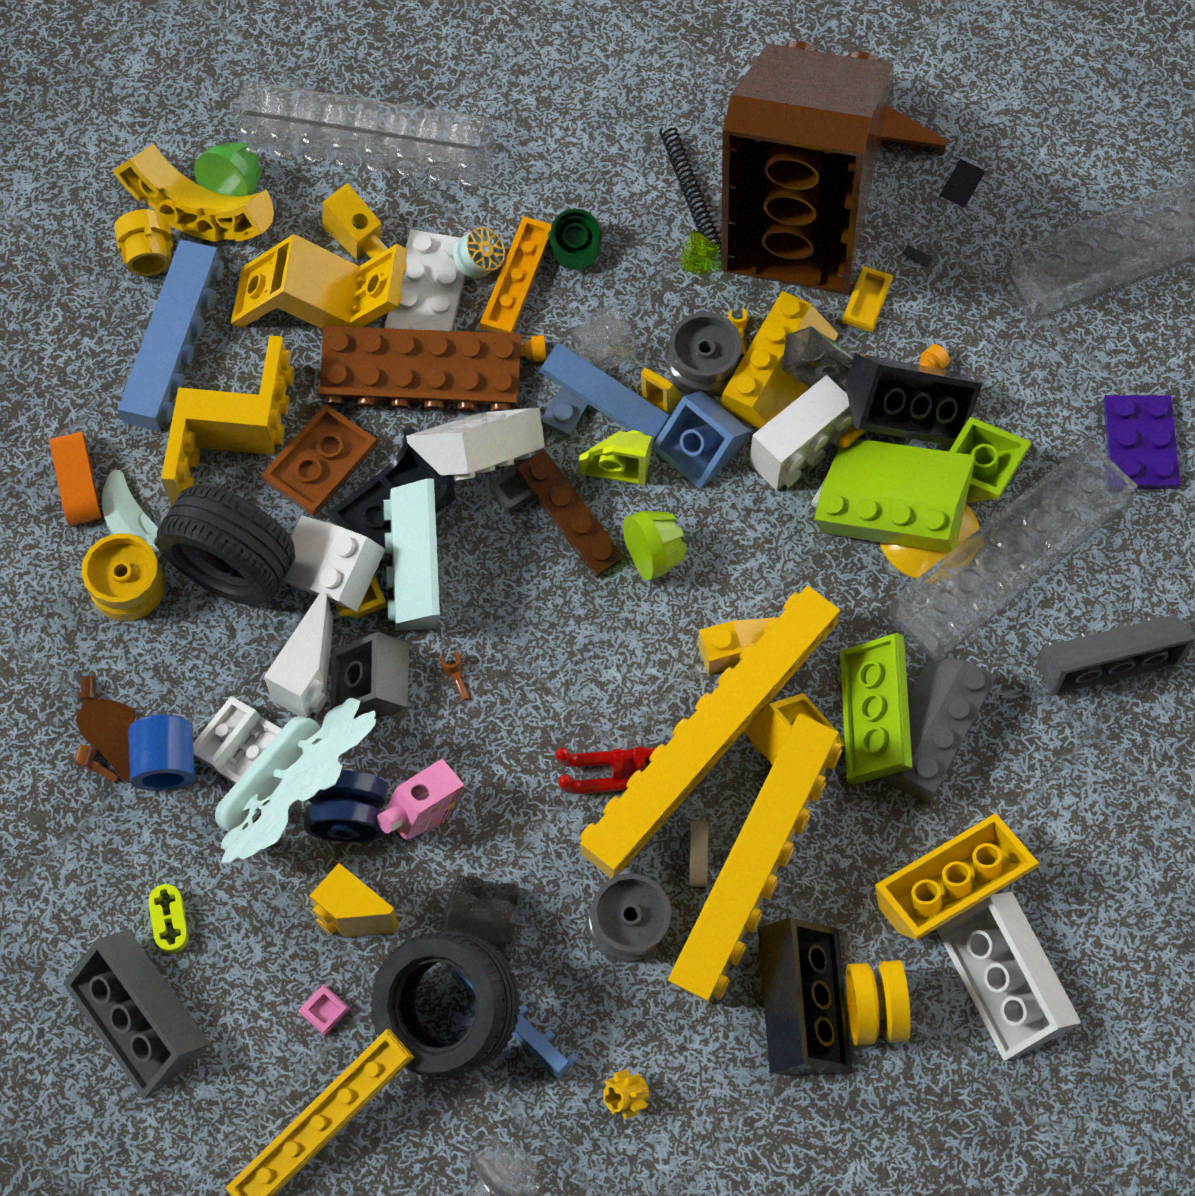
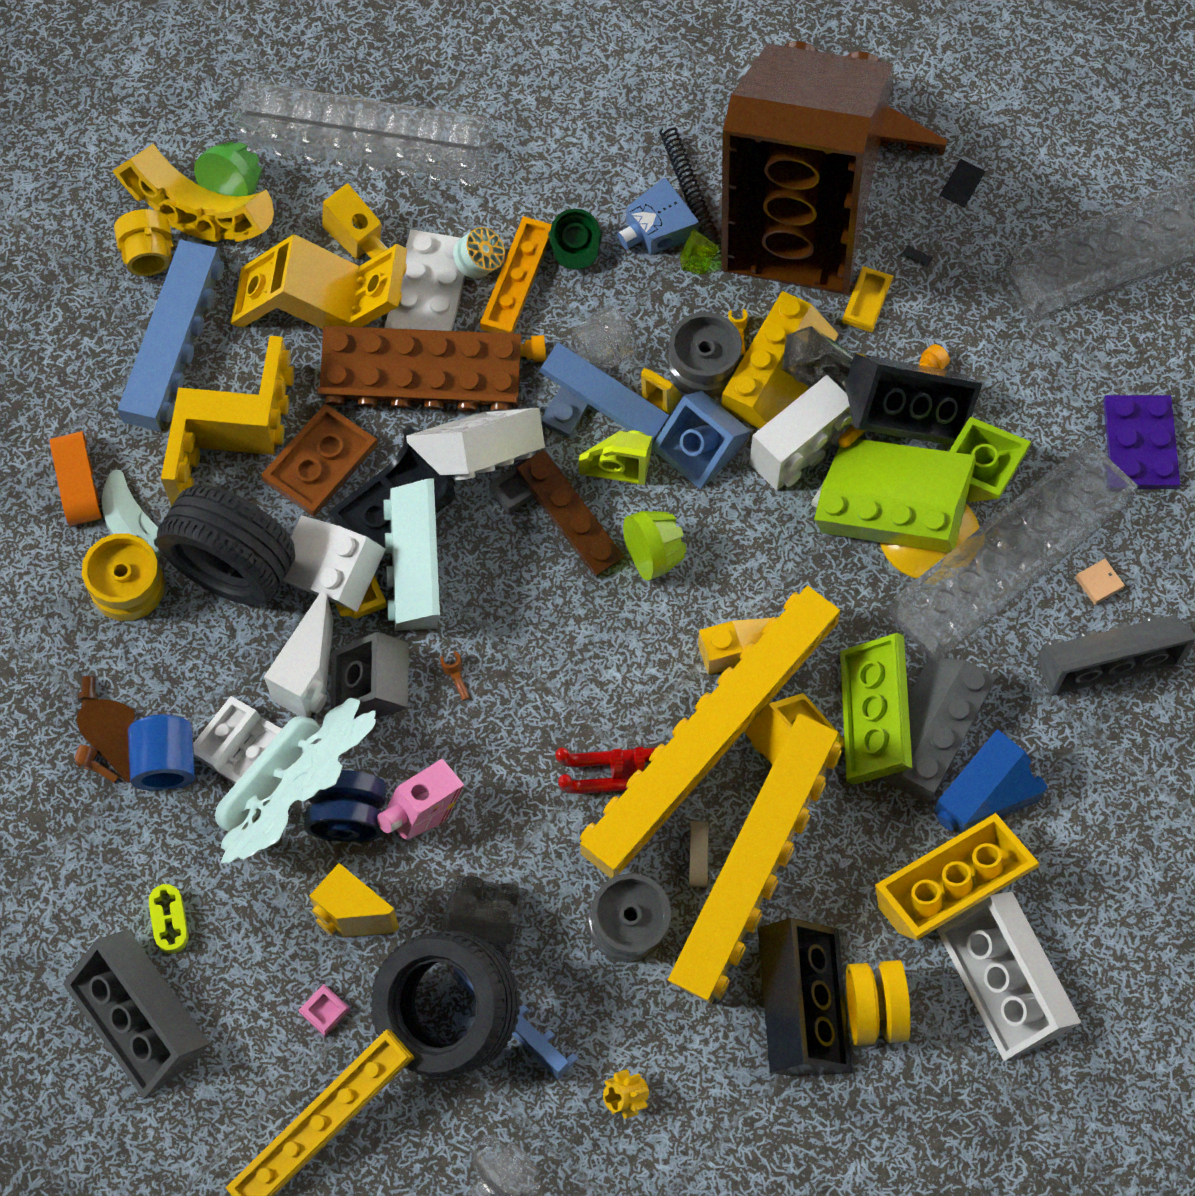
none -> medium blue torso [617,178,699,255]
none -> blue slope [934,729,1048,833]
none -> light nougat tile [1075,559,1125,605]

